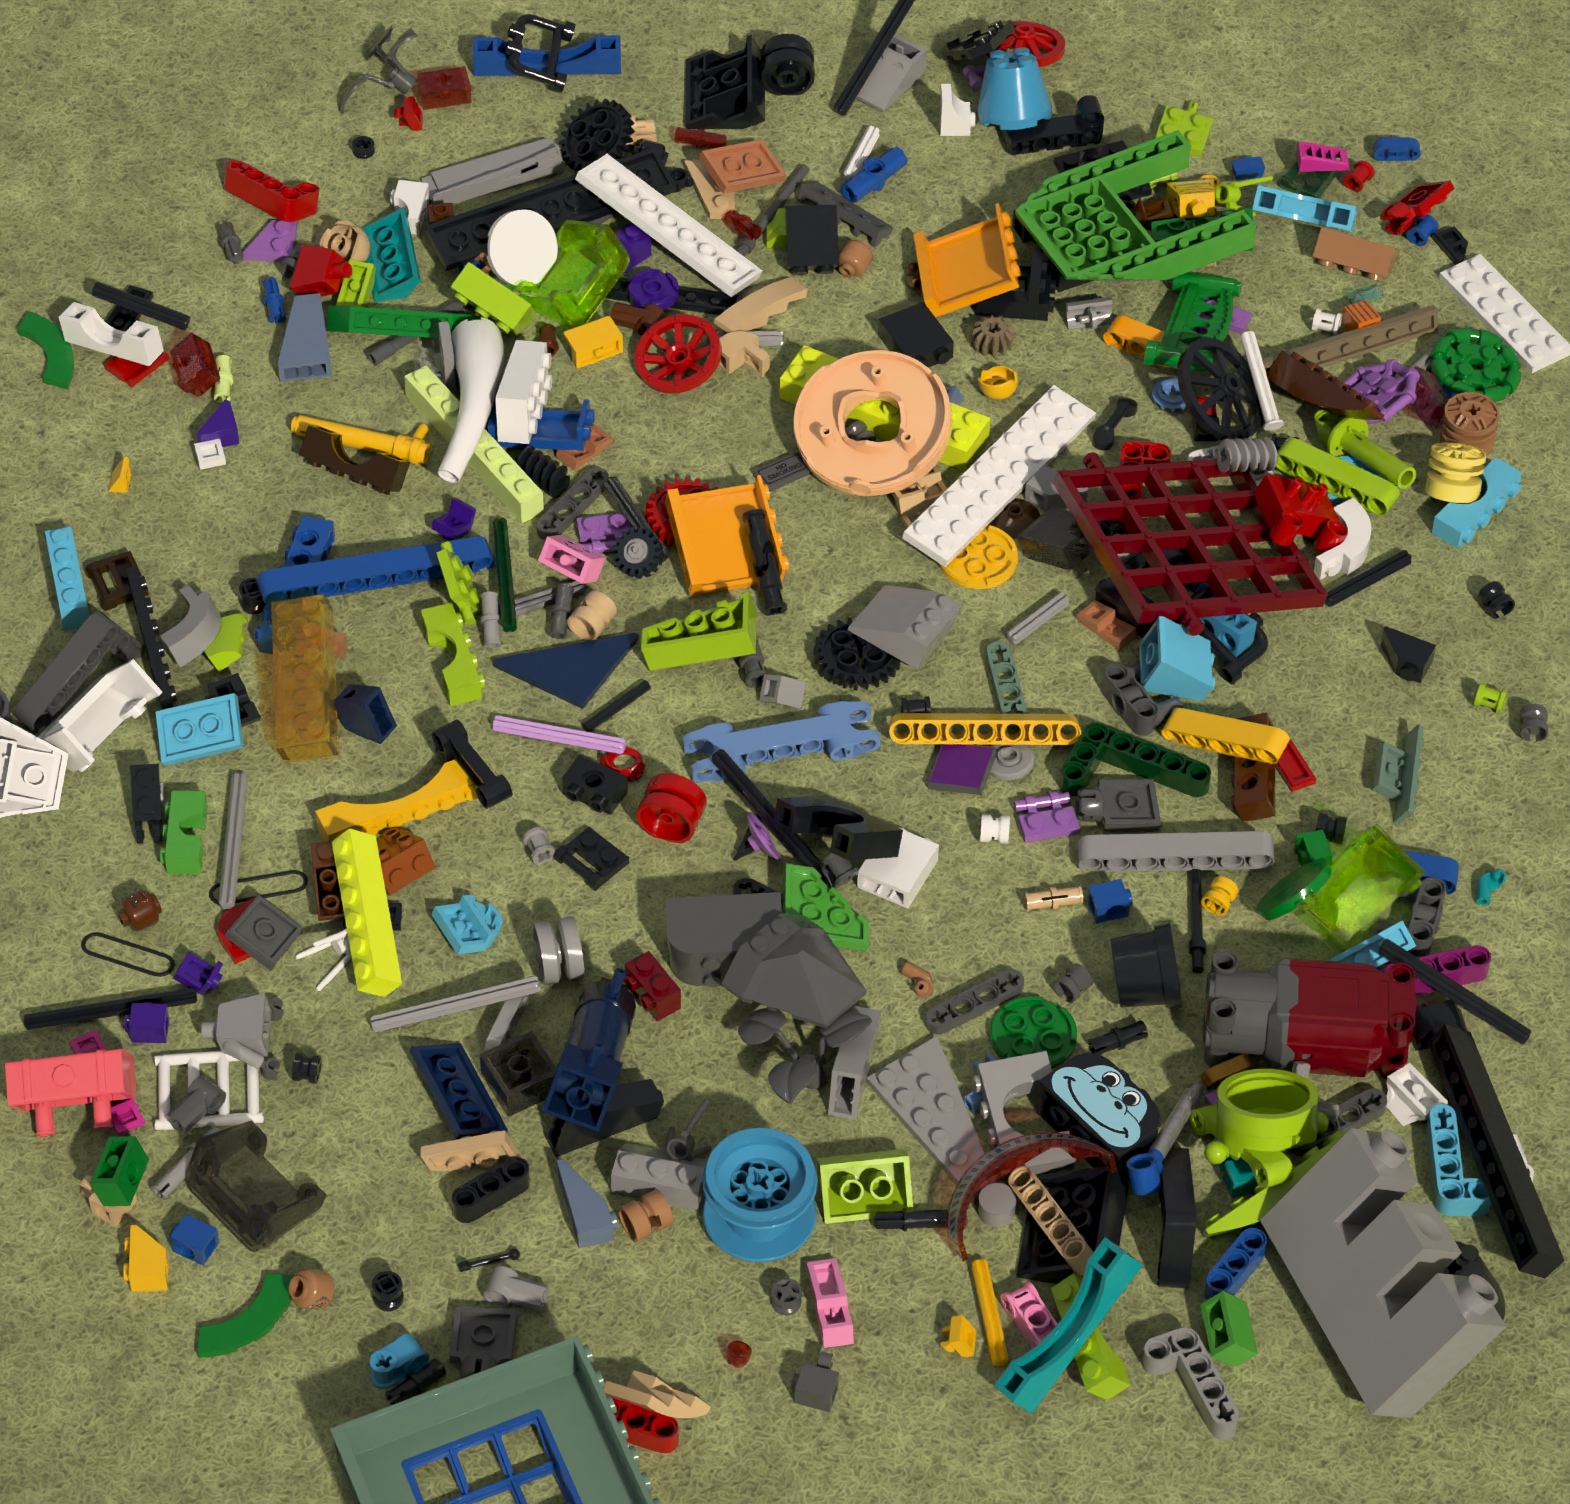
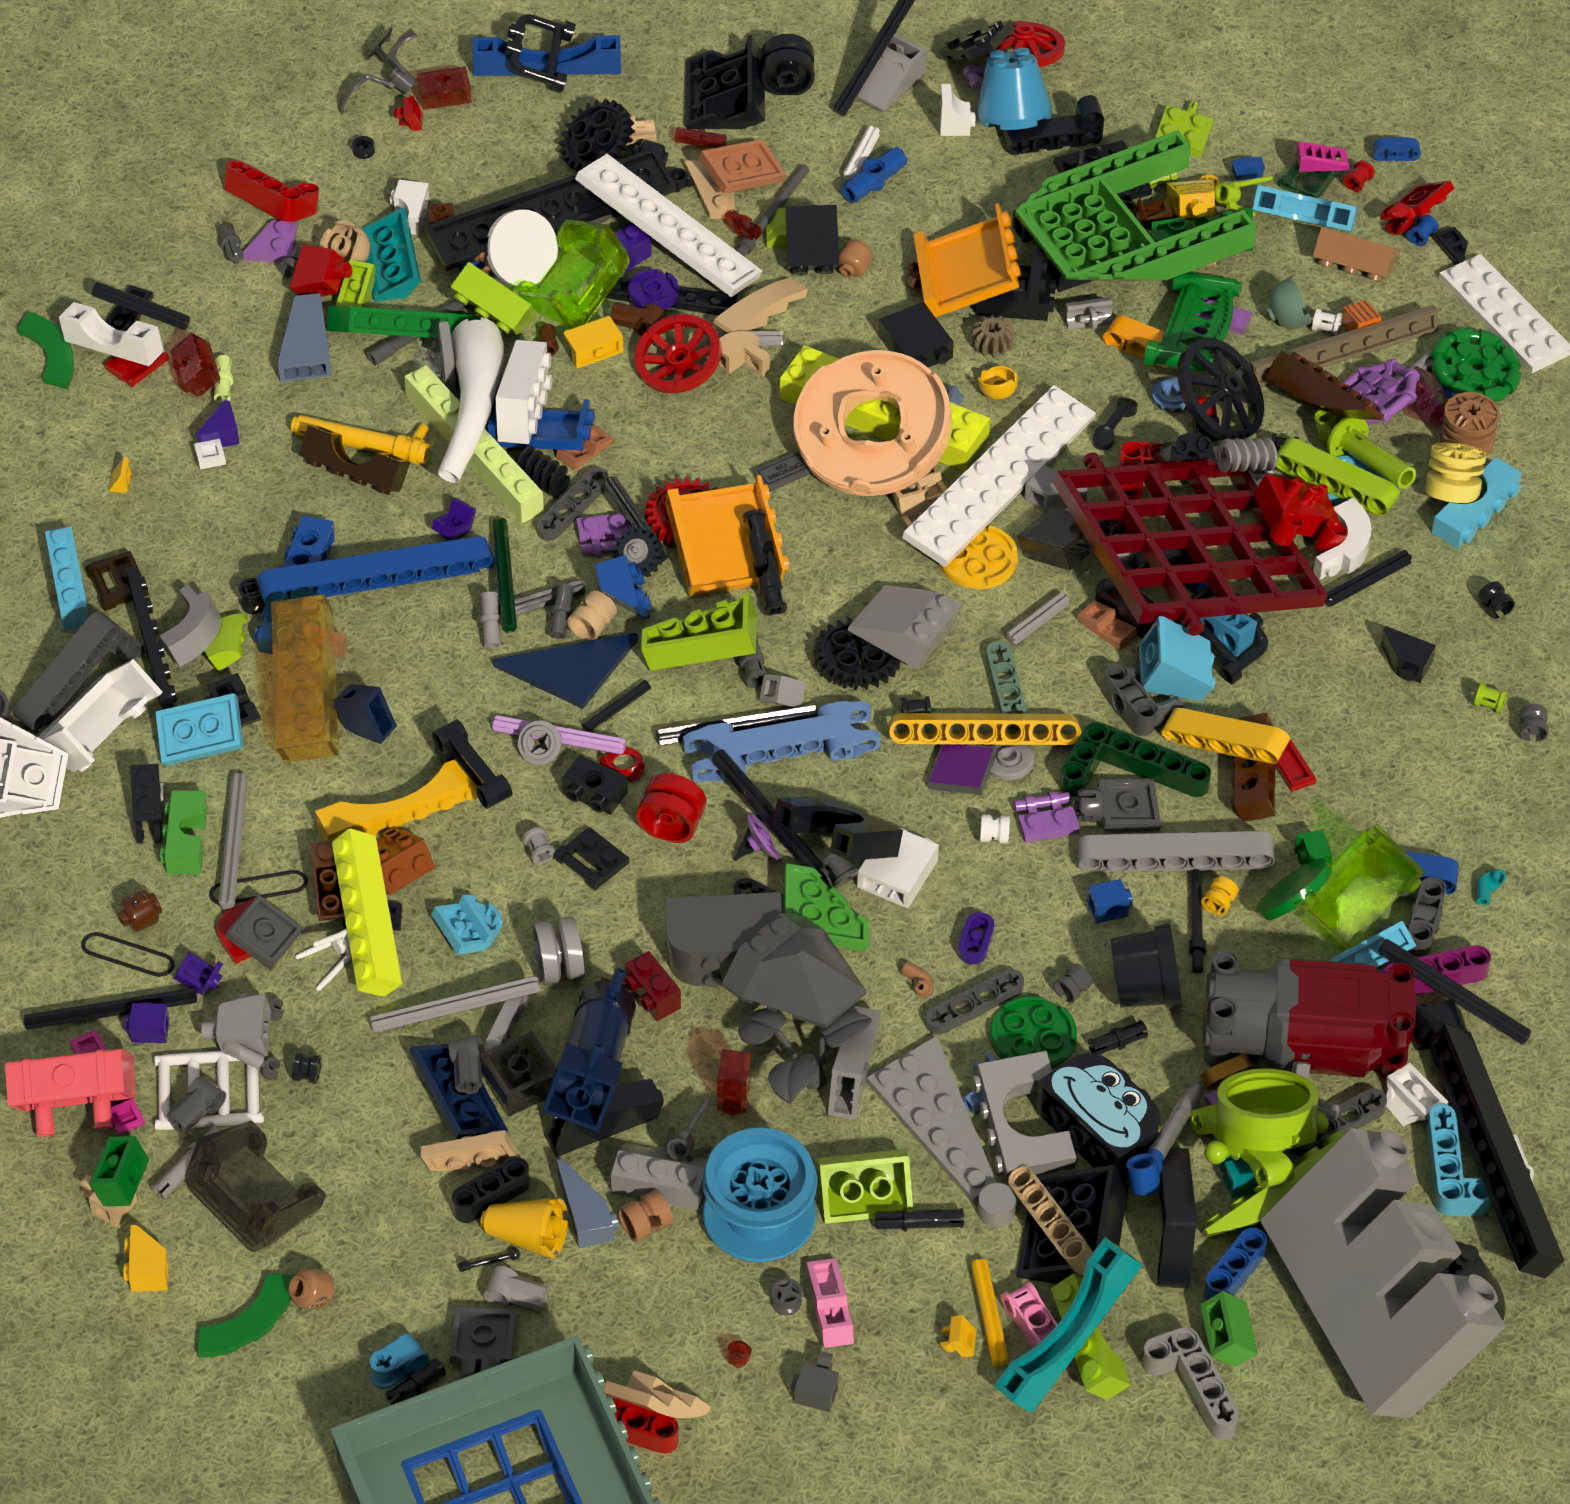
blue brick [169,1214,219,1266] -> none
blue axle [263,277,286,324] -> none
black wheel [372,1271,404,1312] -> none
lime arch [420,603,485,706] -> none
light grey piece [421,138,563,204] -> none
lime plate [436,541,482,626] -> none
bright pink brick [538,535,606,584] -> none
dark grey hinge [797,181,893,248] -> none
dark grey wheel [845,421,876,442] -> none
clear red windscreen [946,1132,1117,1262] -> none
dark brown dish [989,498,1041,539] -> none
tan pin [1024,886,1083,911] -> none
white axle [1241,331,1284,431] -> none
black wheel [1316,812,1347,845] -> none
clear light blue pin [1349,284,1383,304] -> none
sand green bracket [1372,724,1424,824] -> none
none -> dark grey piece [448,1034,485,1094]
none -> yellow cone [481,1198,568,1259]
none -> light grey gear [518,721,562,765]
none -> blue slope [595,555,652,619]
none -> axle [656,705,818,745]
none -> clear red brick [717,1049,752,1115]
none -> dark purple plate [958,912,994,964]
none -> black cylinder [1154,433,1215,464]
none -> sand green cylinder [1266,276,1313,329]

